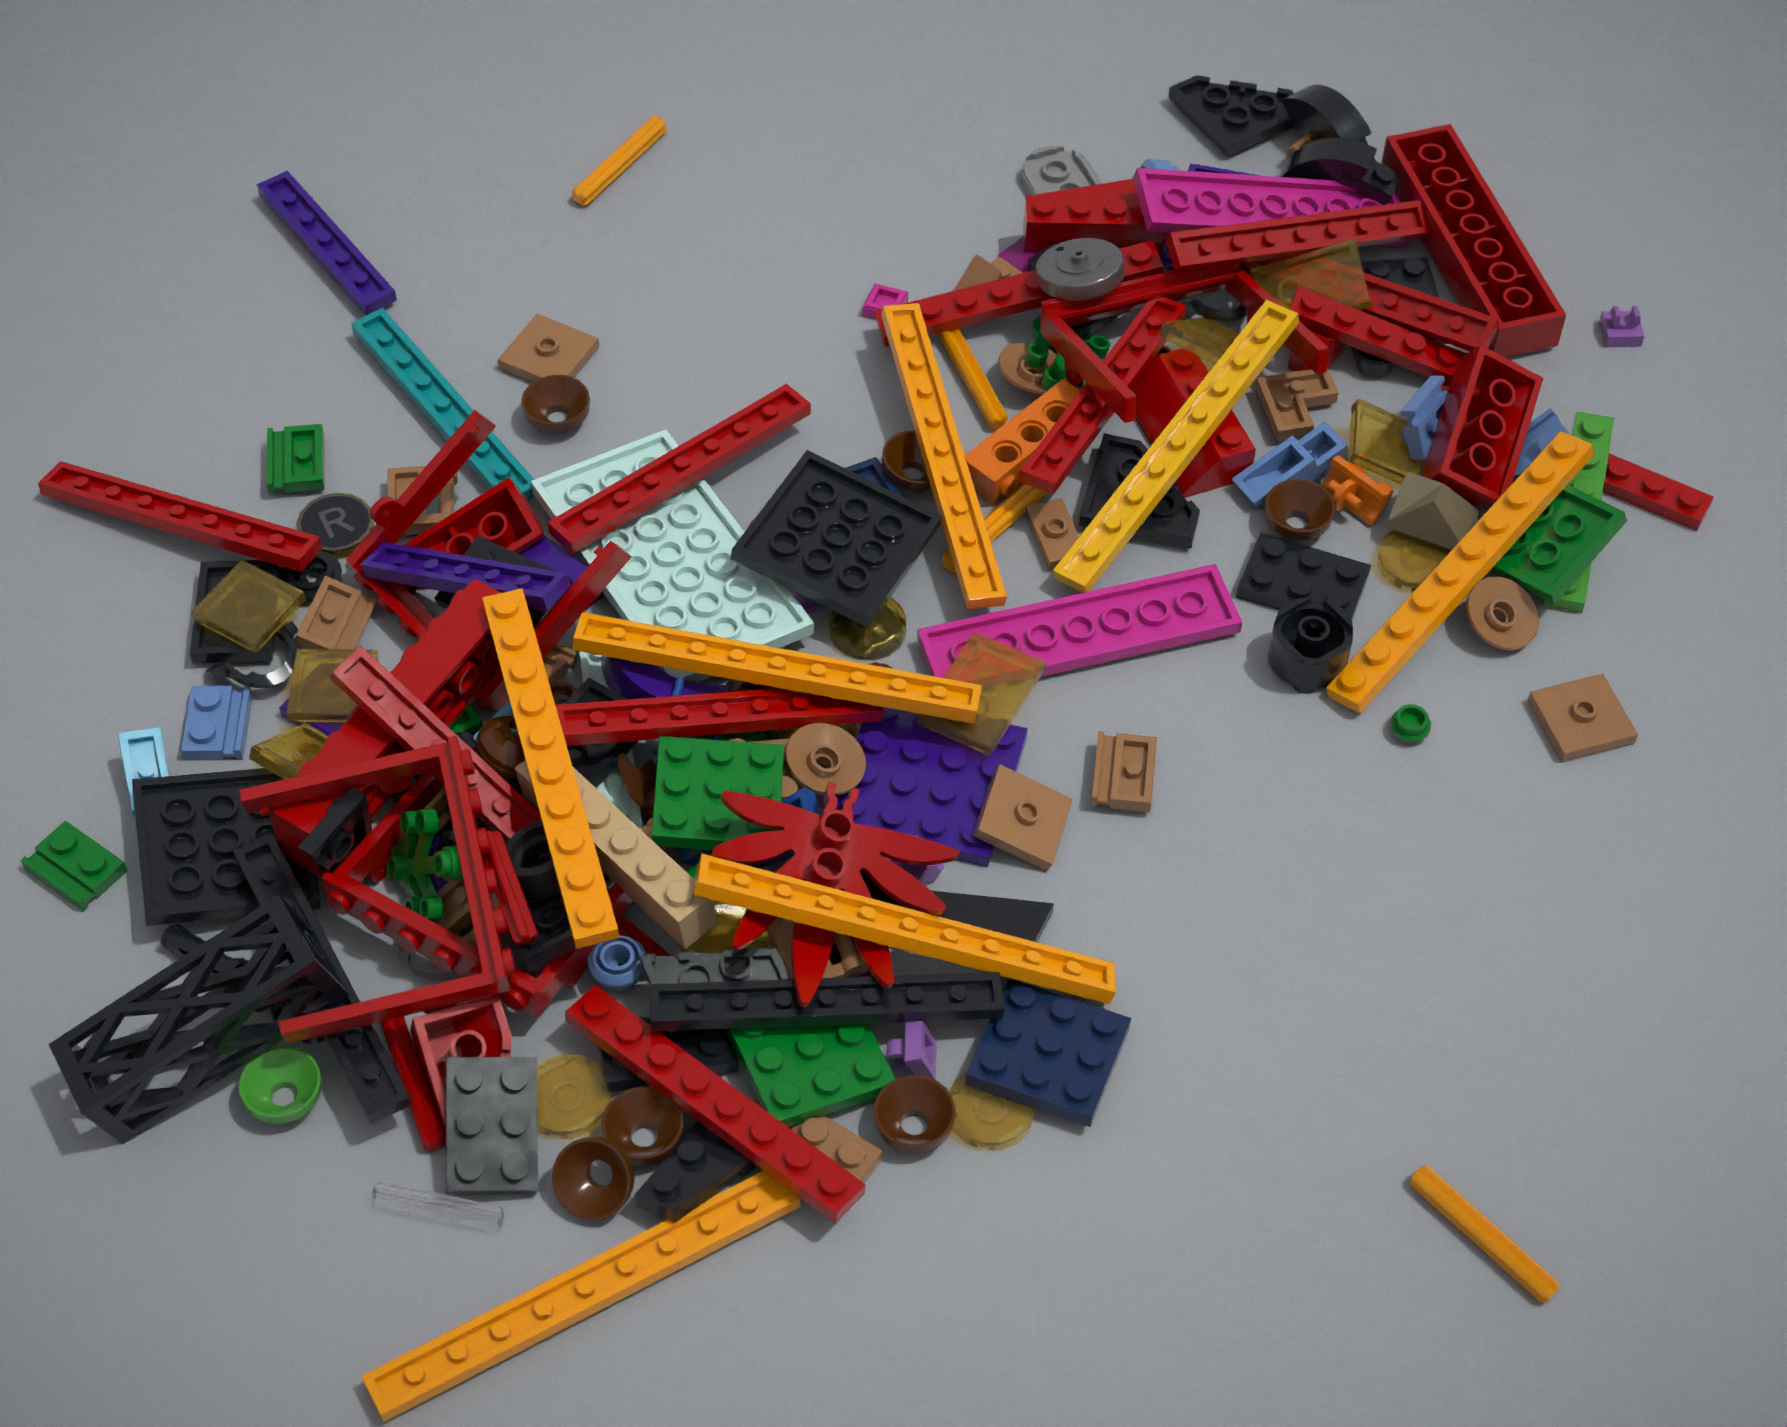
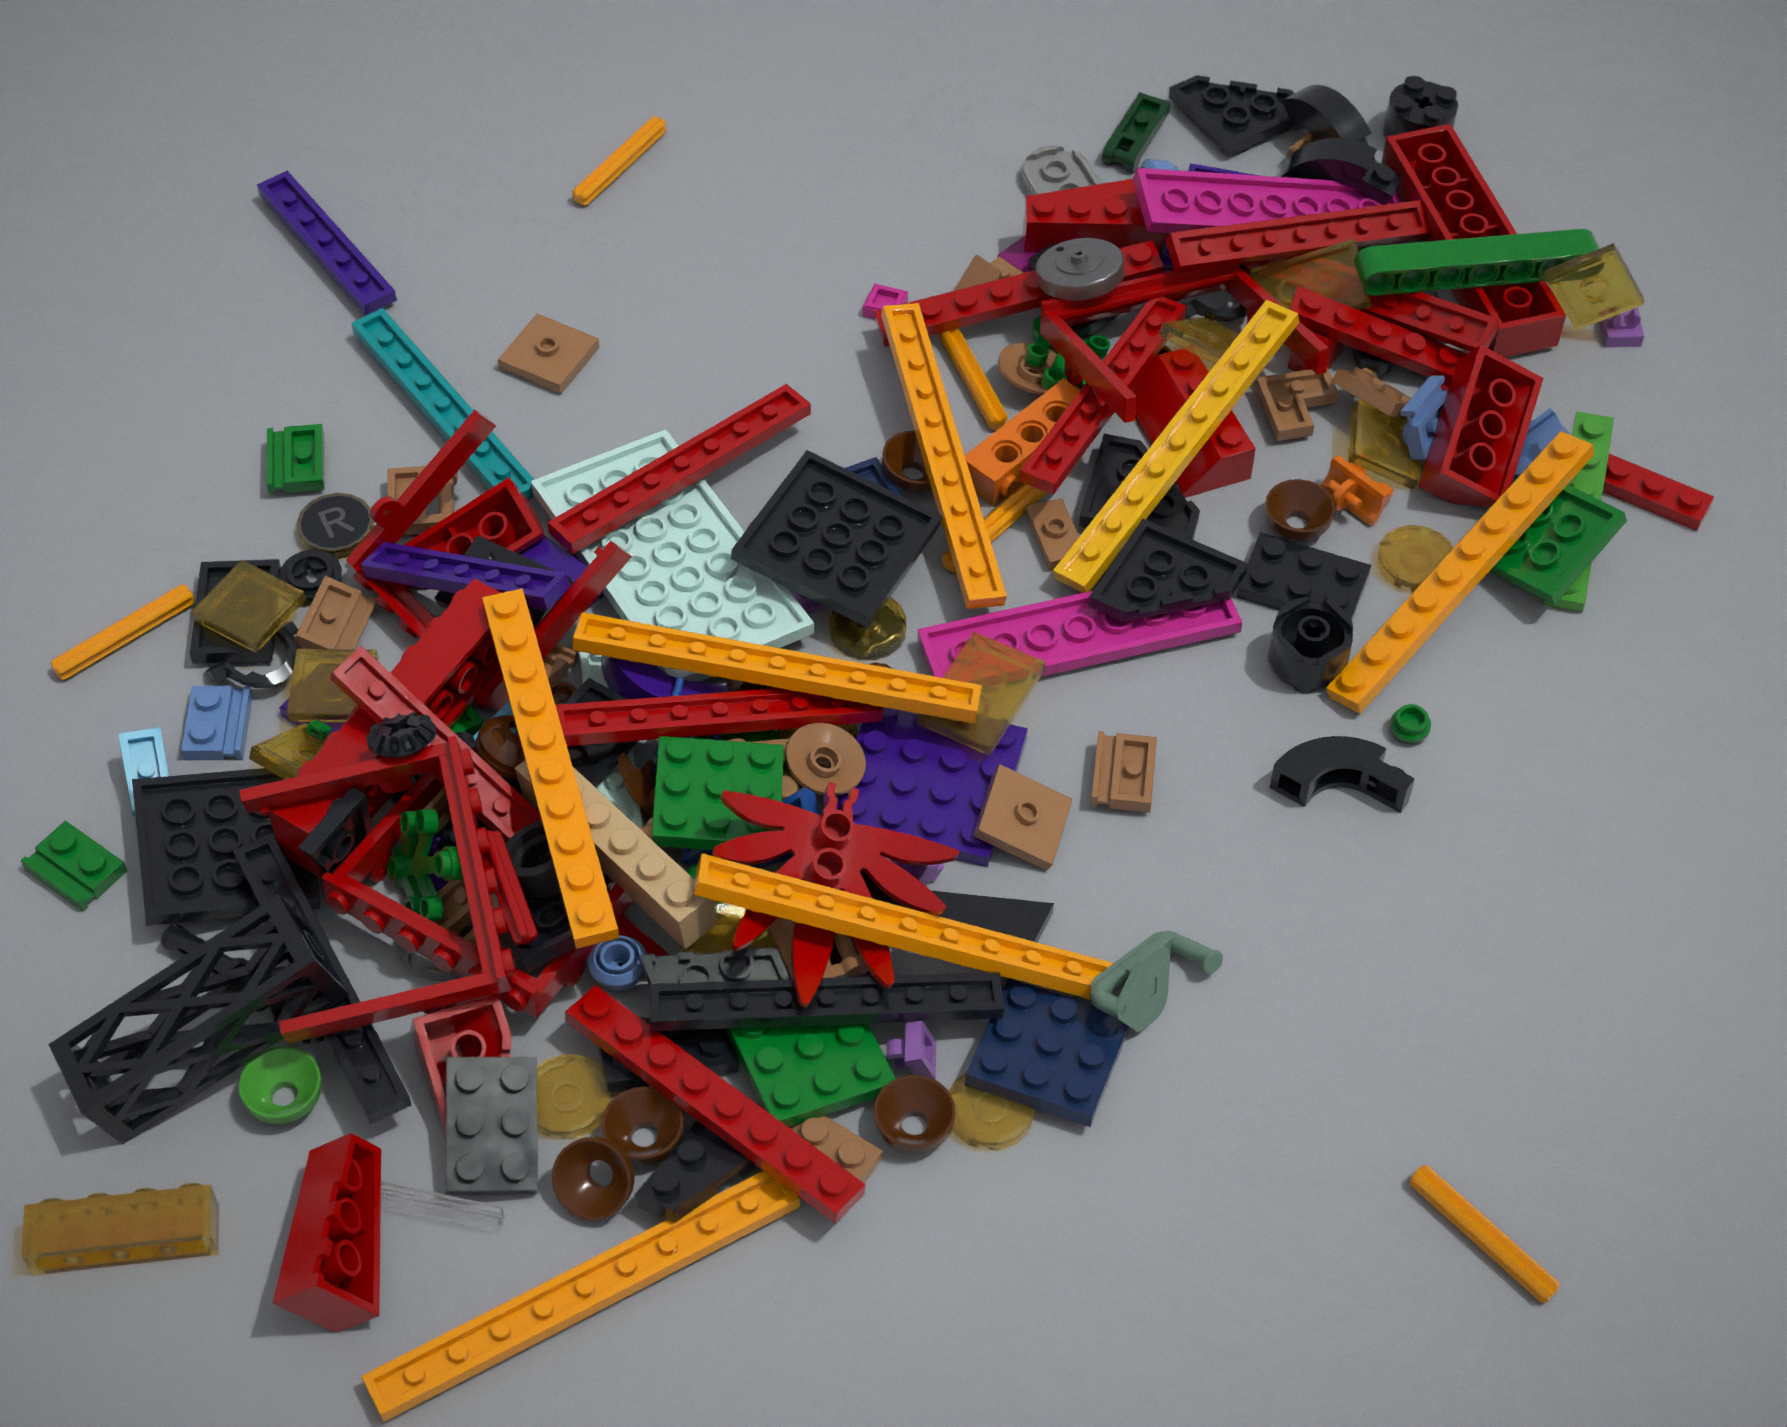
red plate [38,461,322,572] -> none
red axle [380,1016,445,1152] -> none
reddish brown piece [521,375,590,433] -> none
medium blue slope [1232,421,1351,507] -> none
dark tan slope [1386,471,1480,549] -> none
medium nougat dish [1466,577,1539,650] -> none
medium nougat plate [1528,673,1638,762] -> none
none -> clear yellow brick [21,1183,219,1276]
none -> light orange axle [50,584,195,680]
none -> red wedge [272,1133,382,1333]
none -> green piece [306,719,333,741]
none -> black gear [366,712,436,758]
none -> black plate [1089,519,1248,622]
none -> sand green piece [1090,931,1223,1032]
none -> dark green plate [1102,92,1171,172]
none -> black arch [1270,736,1415,813]
none -> medium nougat plate [1331,367,1411,420]
none -> green beam [1353,229,1605,296]
none -> black brick [1383,76,1458,137]
none -> clear yellow tile [1545,243,1644,331]

